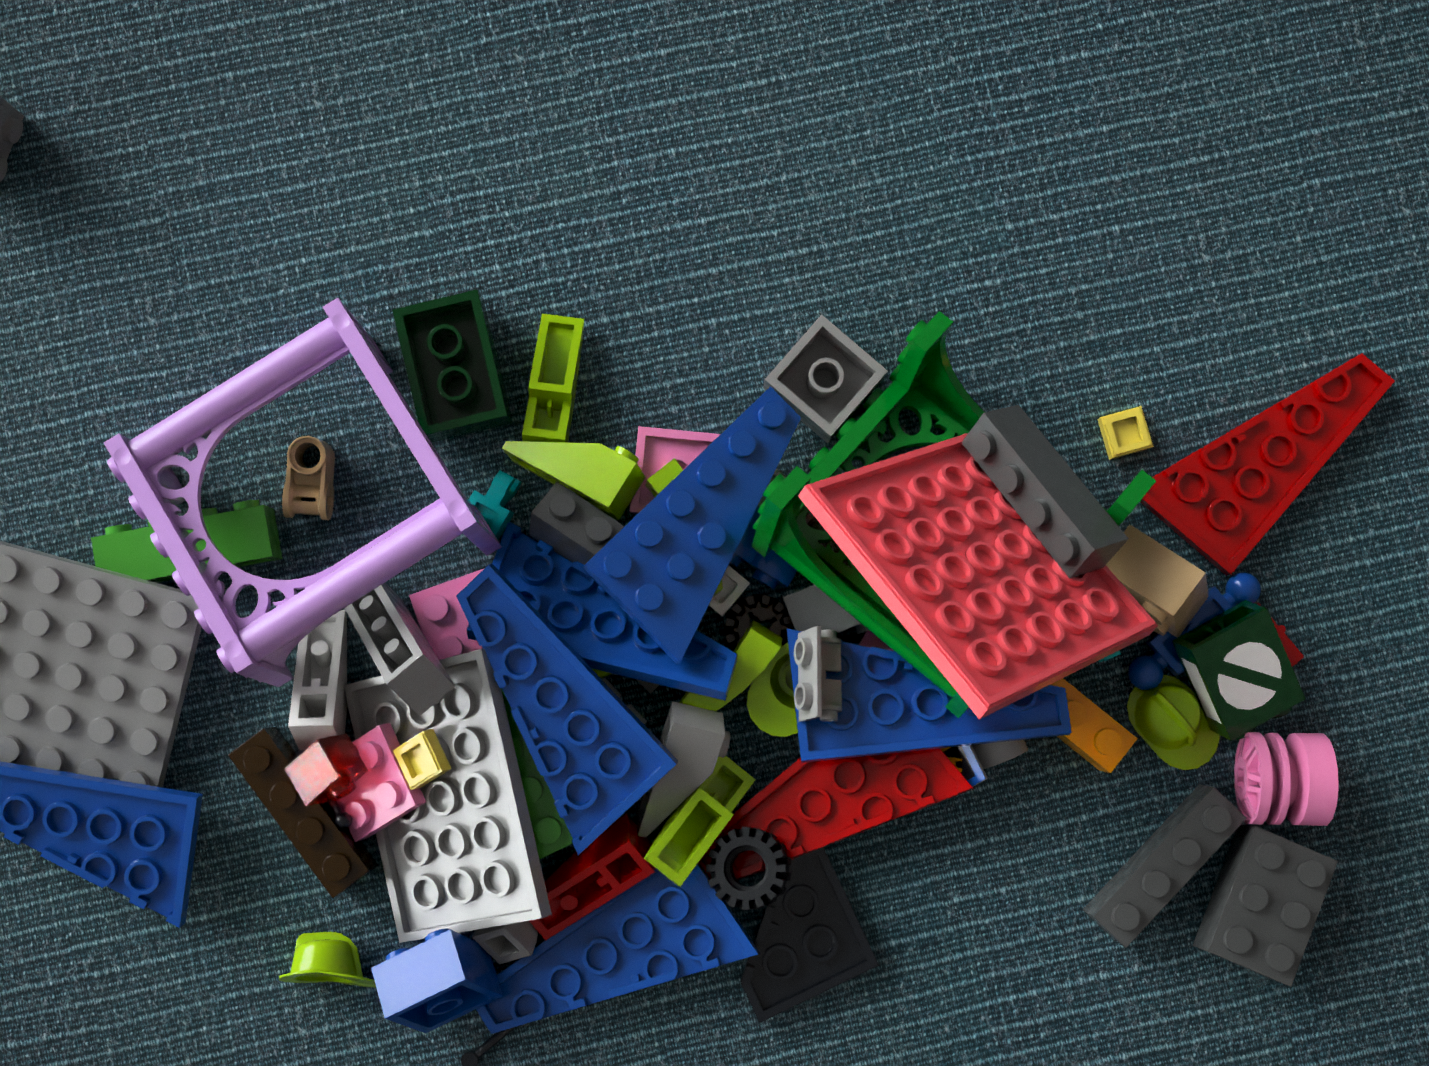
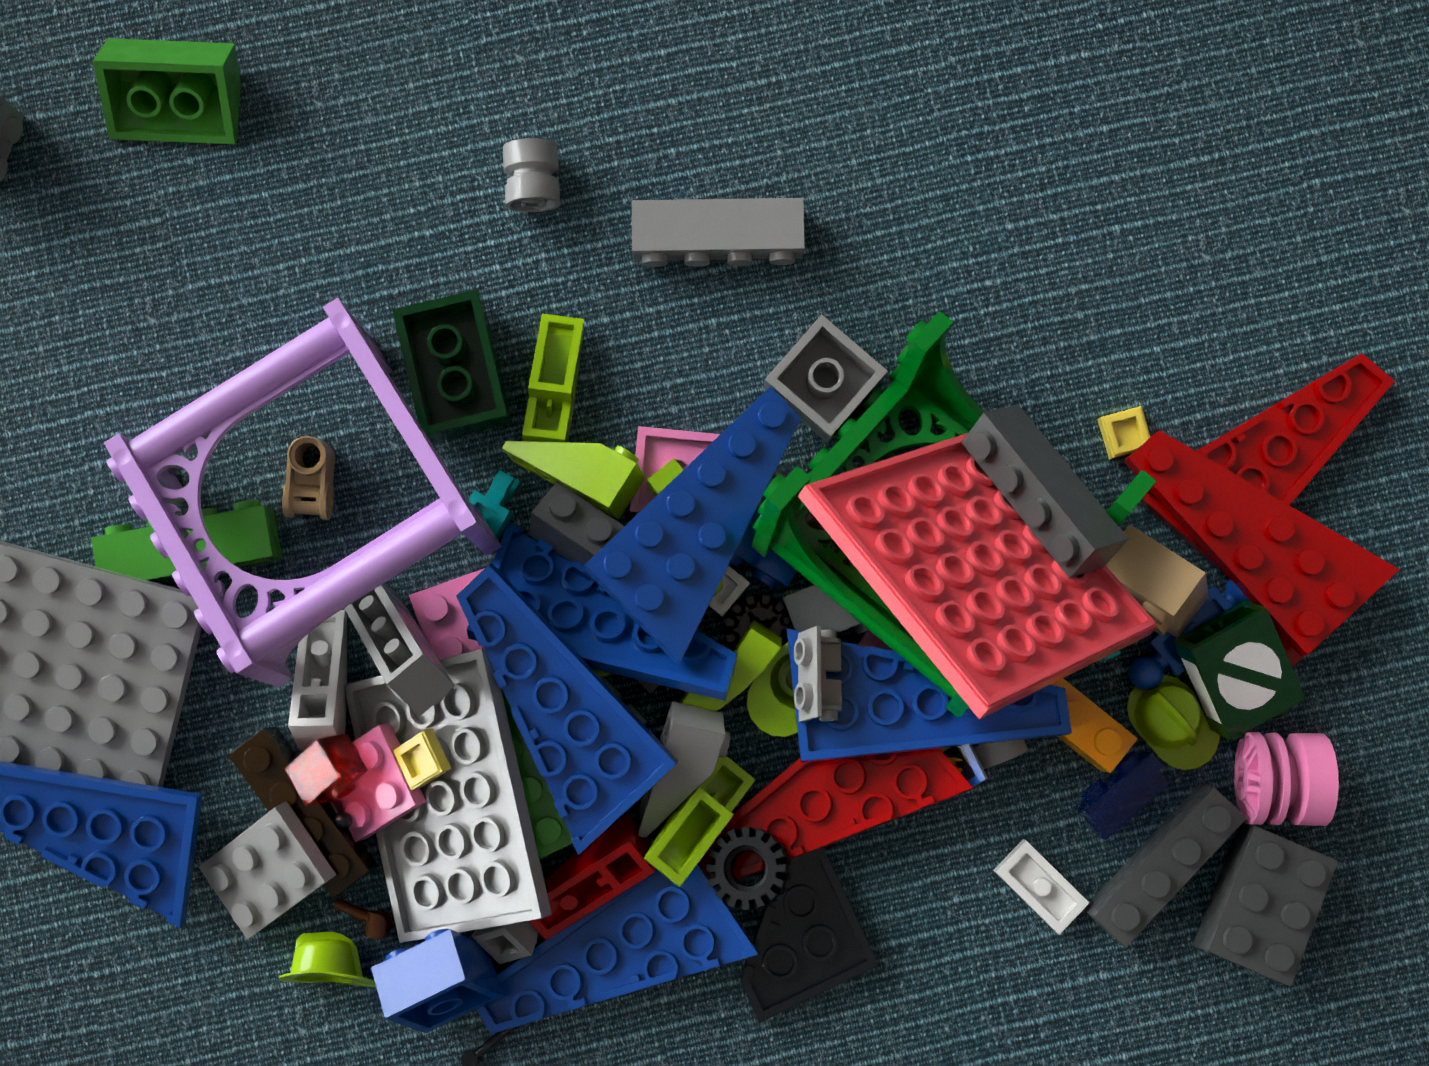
none -> bright green slope [93,38,241,144]
none -> light grey plate [199,801,336,940]
none -> reddish brown hand [333,898,392,939]
none -> light grey wheel [503,138,561,212]
none -> light grey brick [632,198,805,267]
none -> white plate [993,839,1089,935]
none -> clear blue bracket [1074,751,1168,840]
none -> red wing [1123,430,1400,657]

